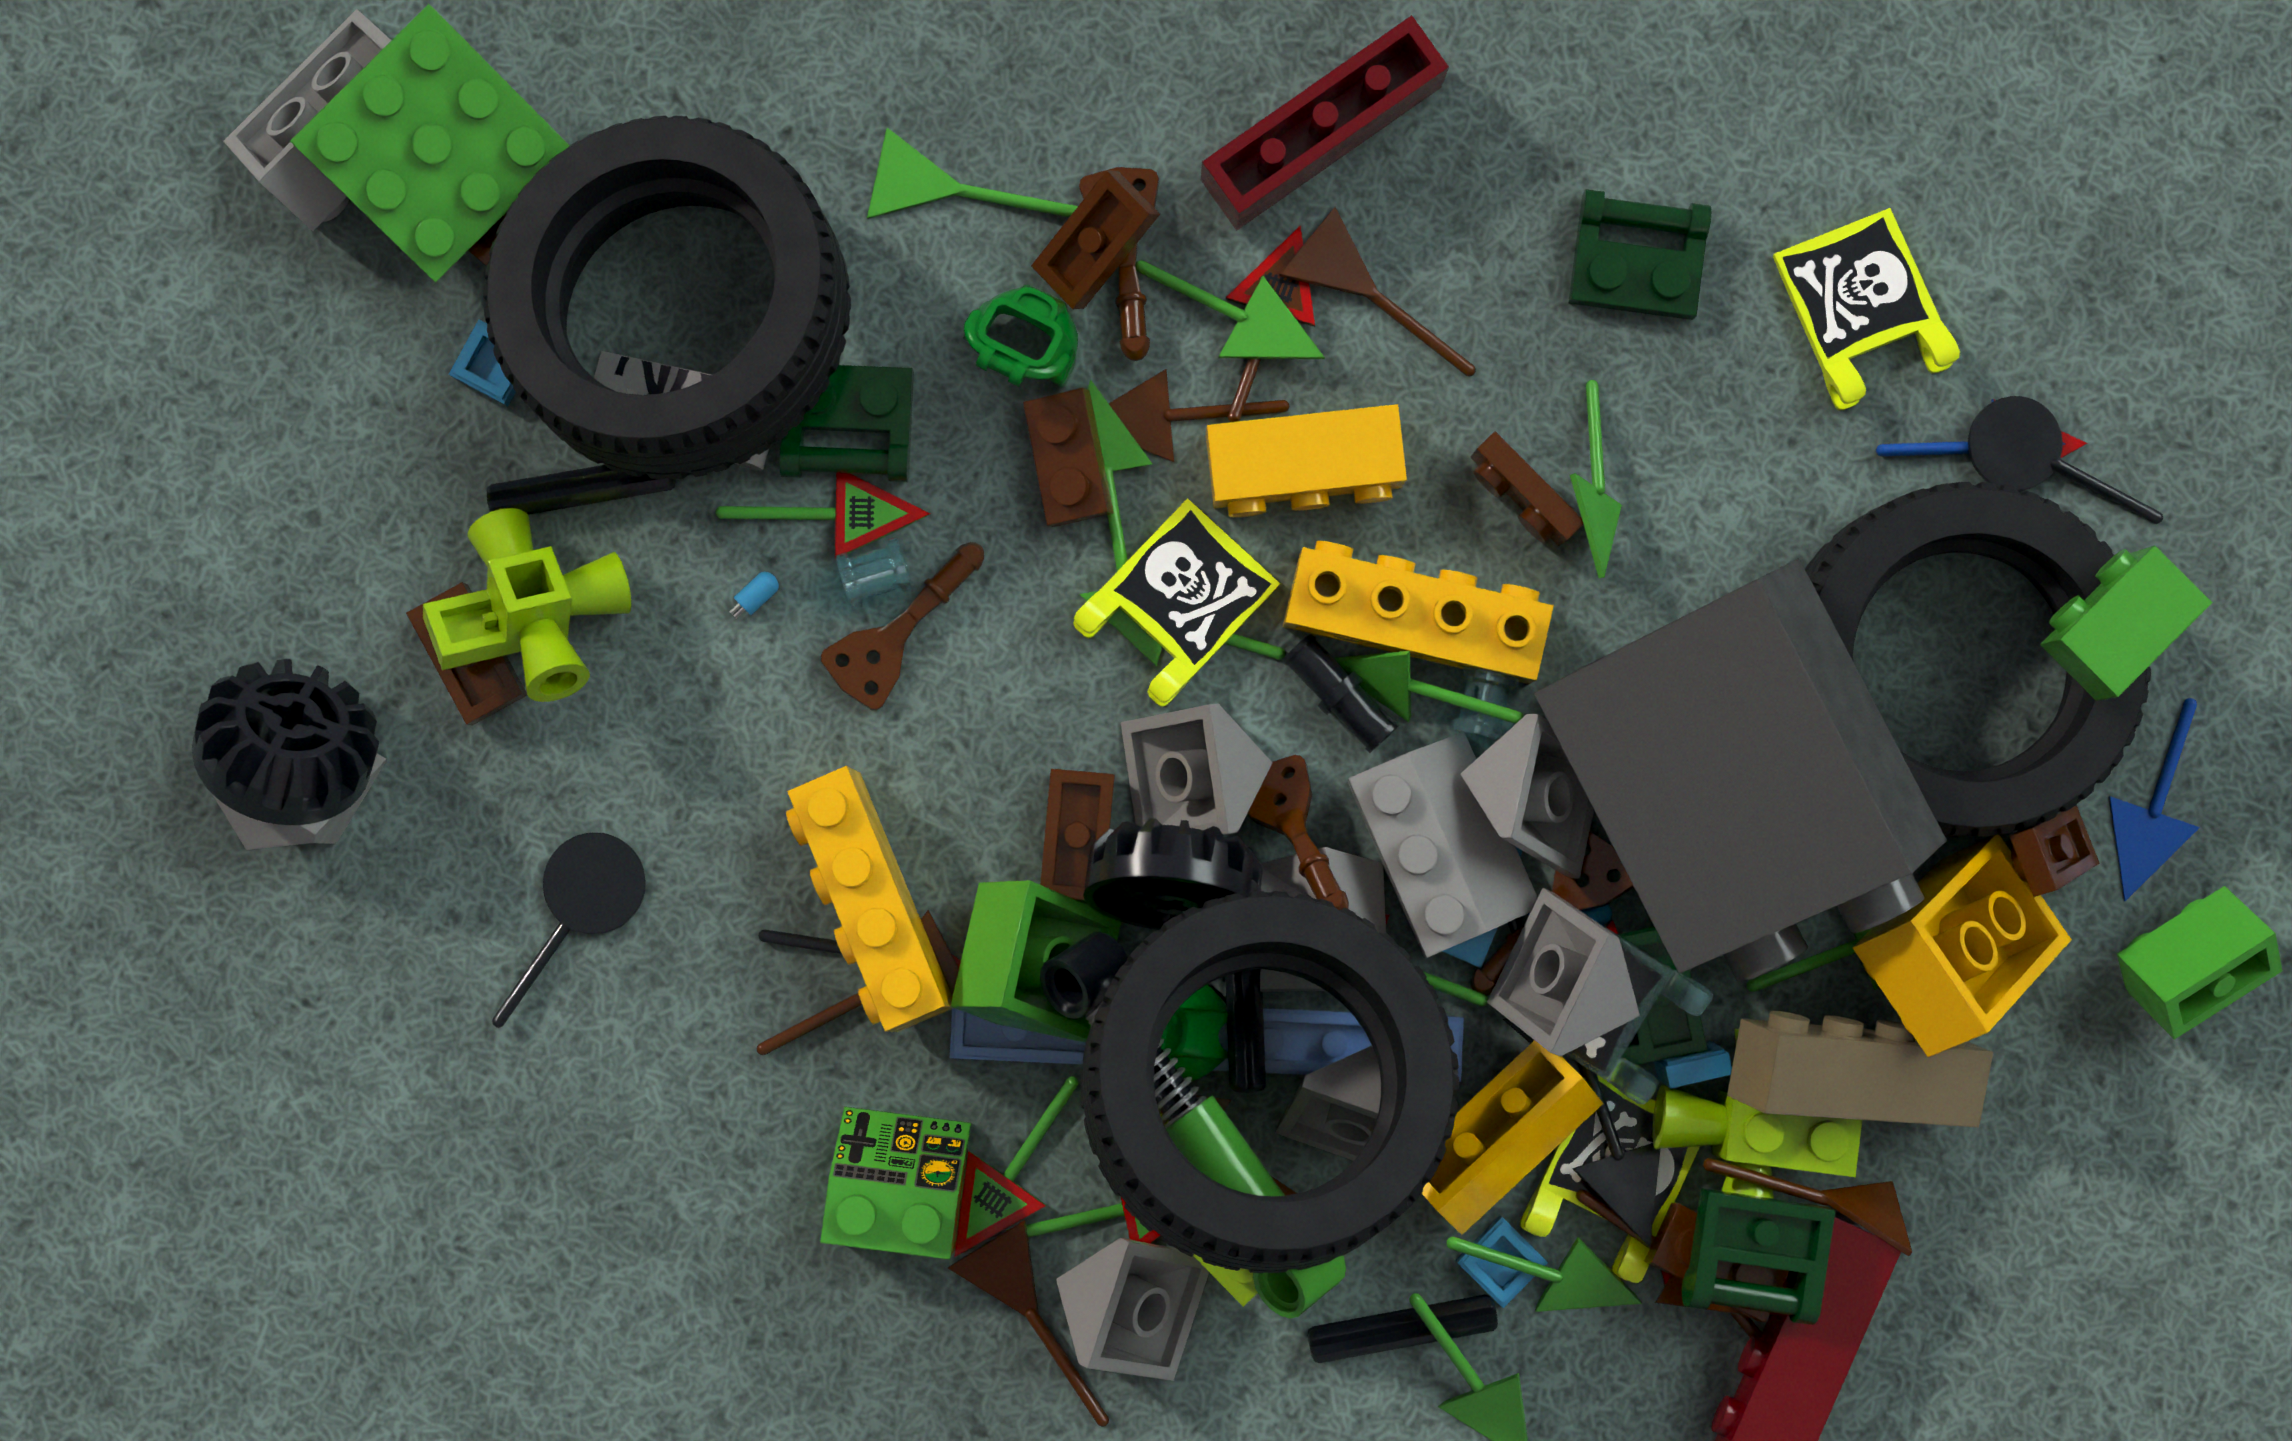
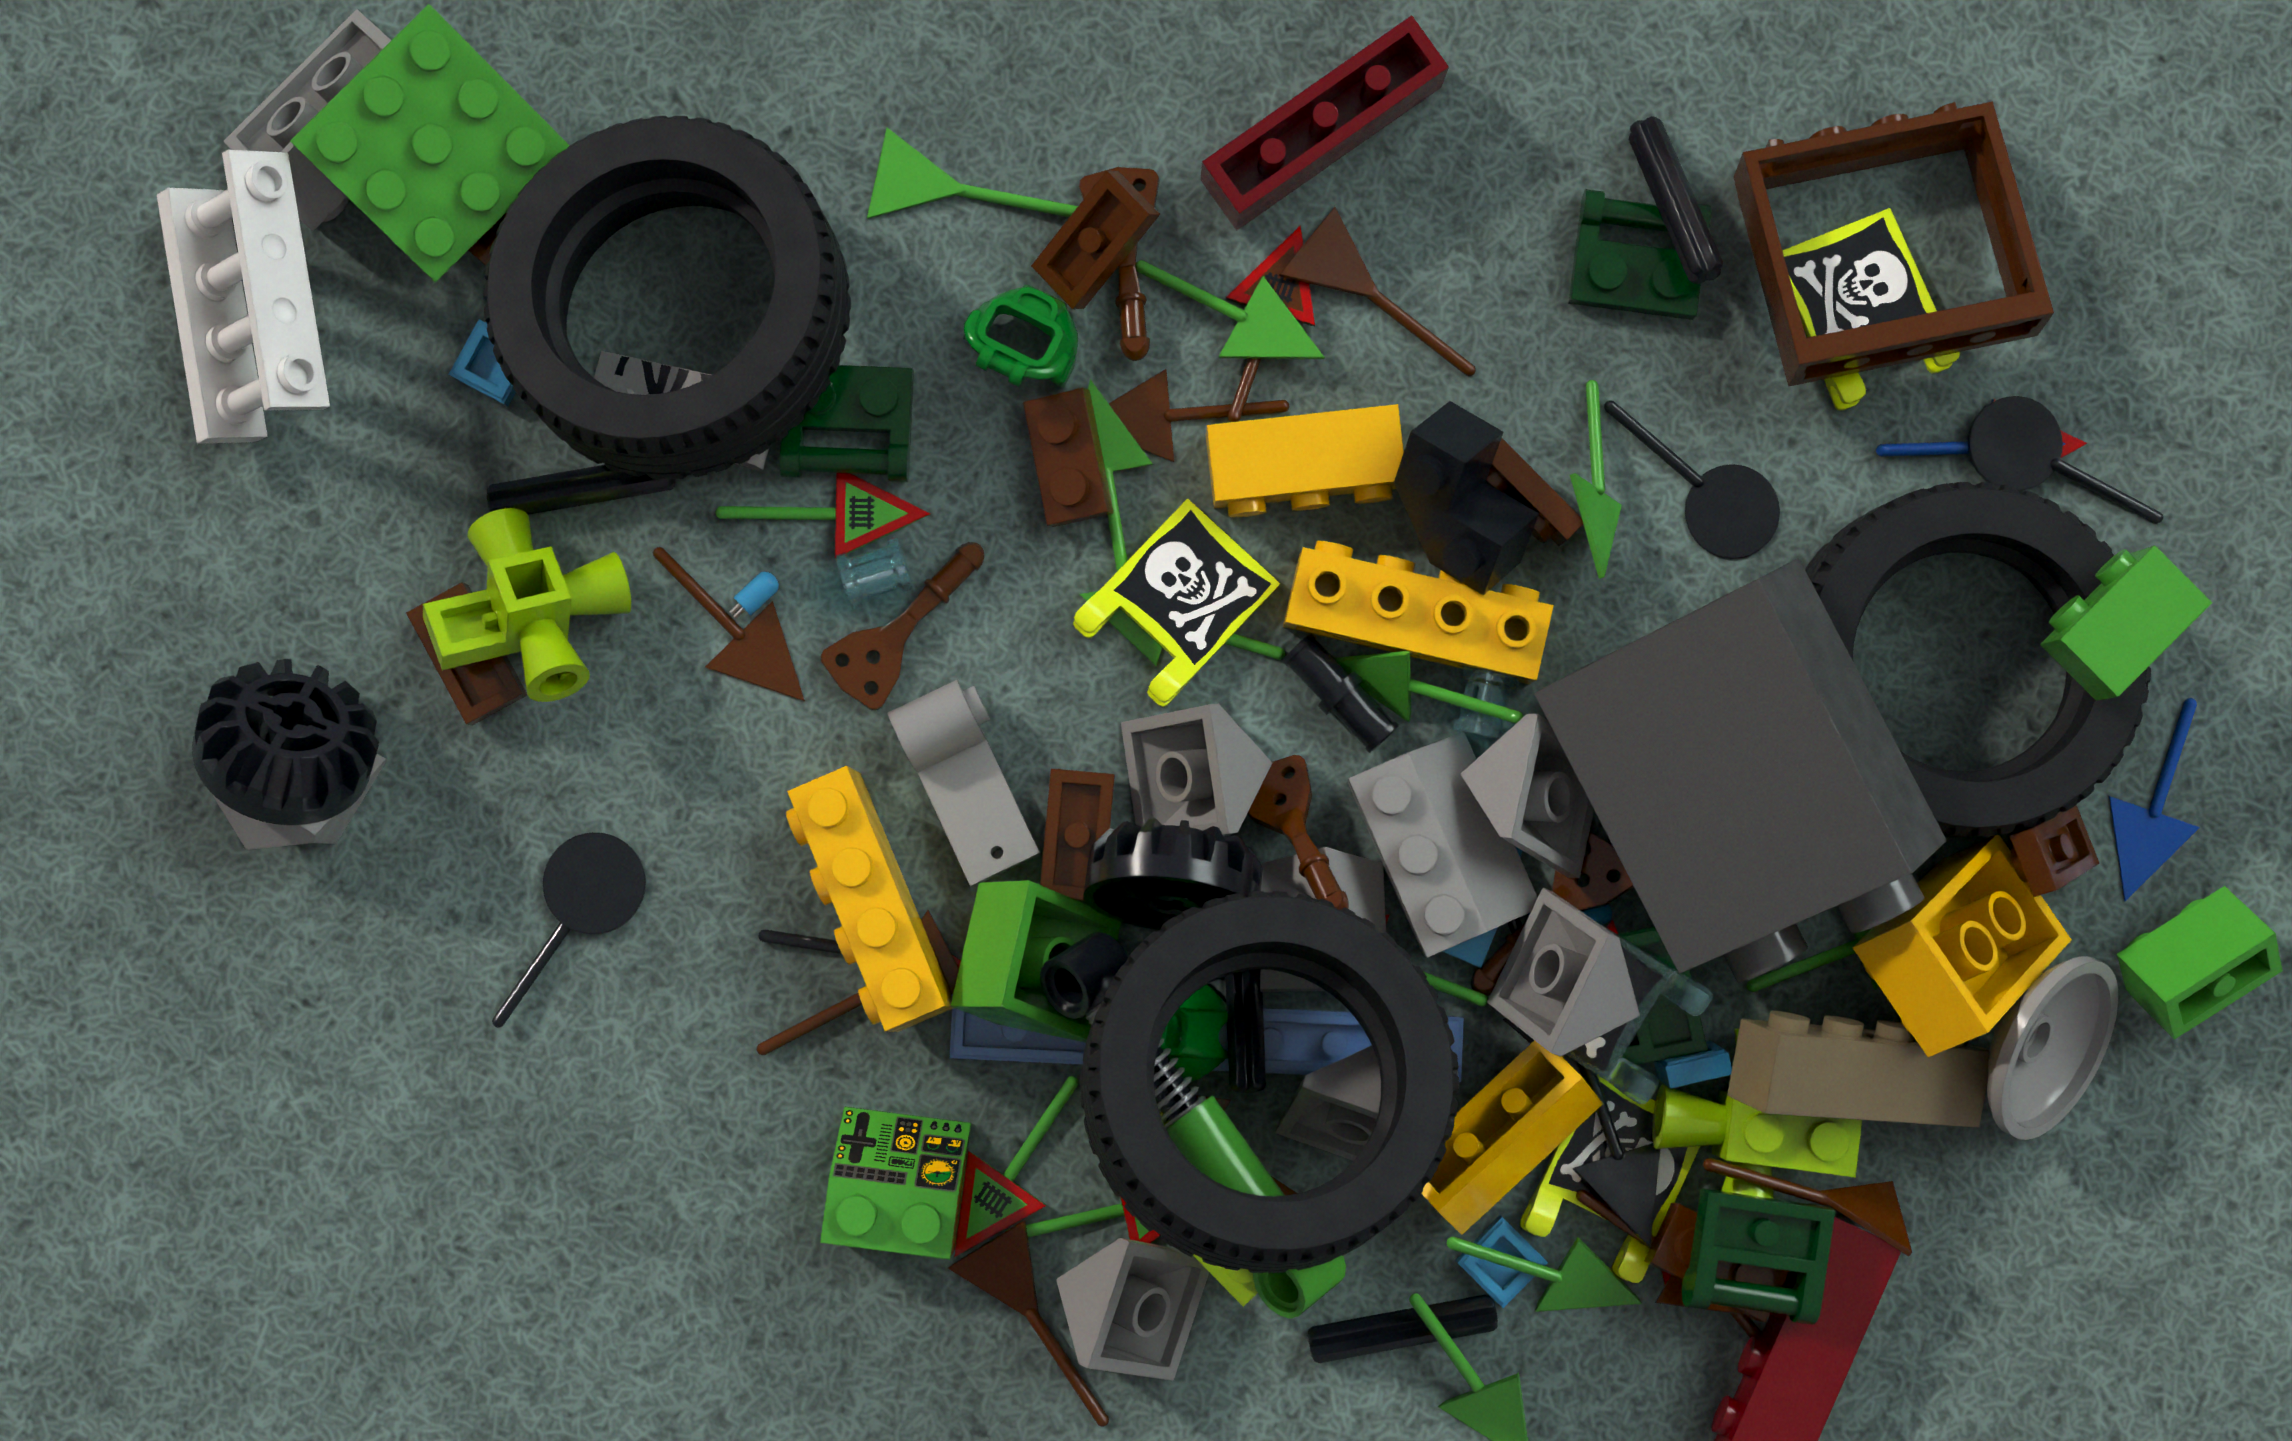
none -> white fence [157,149,330,444]
none -> reddish brown piece [653,547,805,701]
none -> light grey door [888,680,1041,887]
none -> black brick [1394,401,1539,595]
none -> black piece [1604,400,1780,559]
none -> black axle [1628,116,1723,284]
none -> reddish brown window [1734,101,2054,387]
none -> light grey dish [1987,956,2118,1140]

